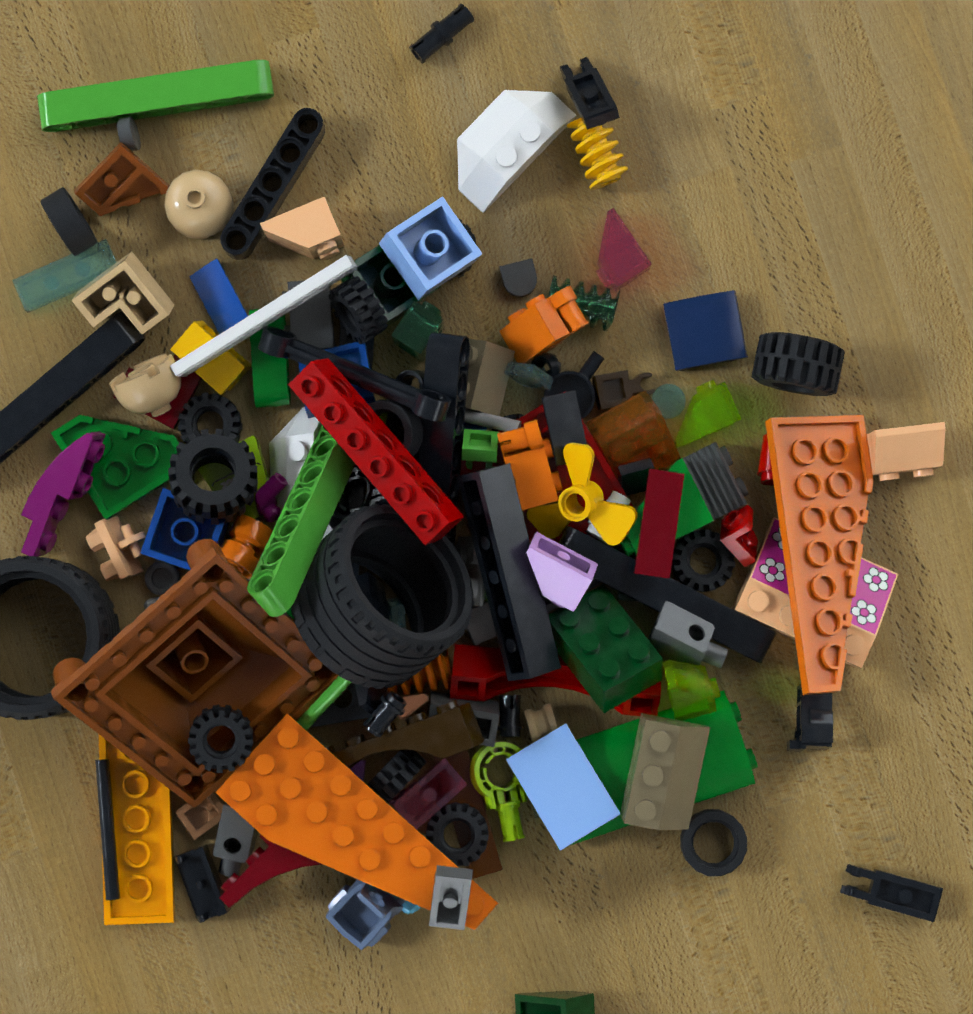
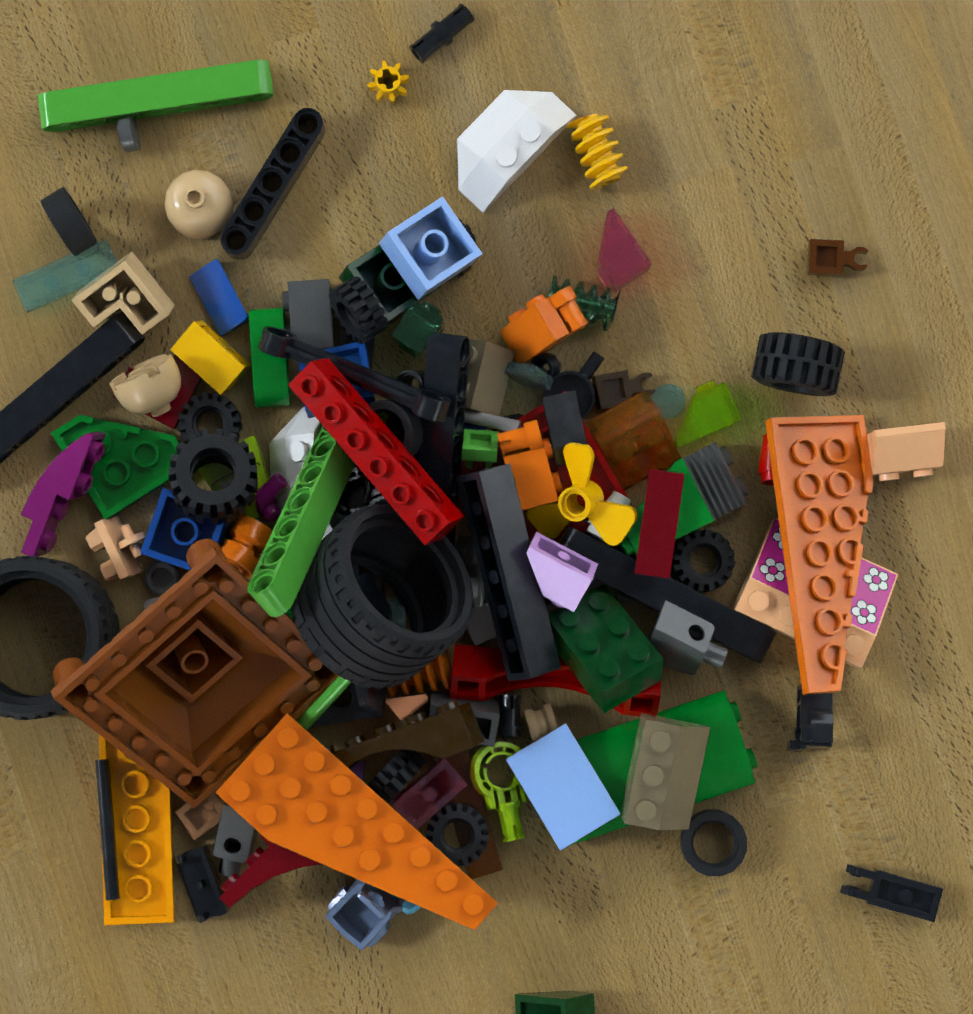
dark orange wing [74,142,170,216] -> none
white tile [170,255,357,377] -> none
black tyre [188,704,253,773] -> none
light nougat slope [260,197,344,260] -> none
black pin [363,691,407,737] -> none
slope [429,865,473,930] -> none
dark grey tile [499,258,537,297] -> none
black hinge [560,57,620,130] -> none
black tile [618,458,655,496] -> none
clear neon green slope [662,660,721,721] -> none
dark blue slope [663,290,748,371] -> none
red bracket [720,505,758,567] -> none
none -> yellow gear [367,60,410,105]
none -> reddish brown plate [807,239,868,276]

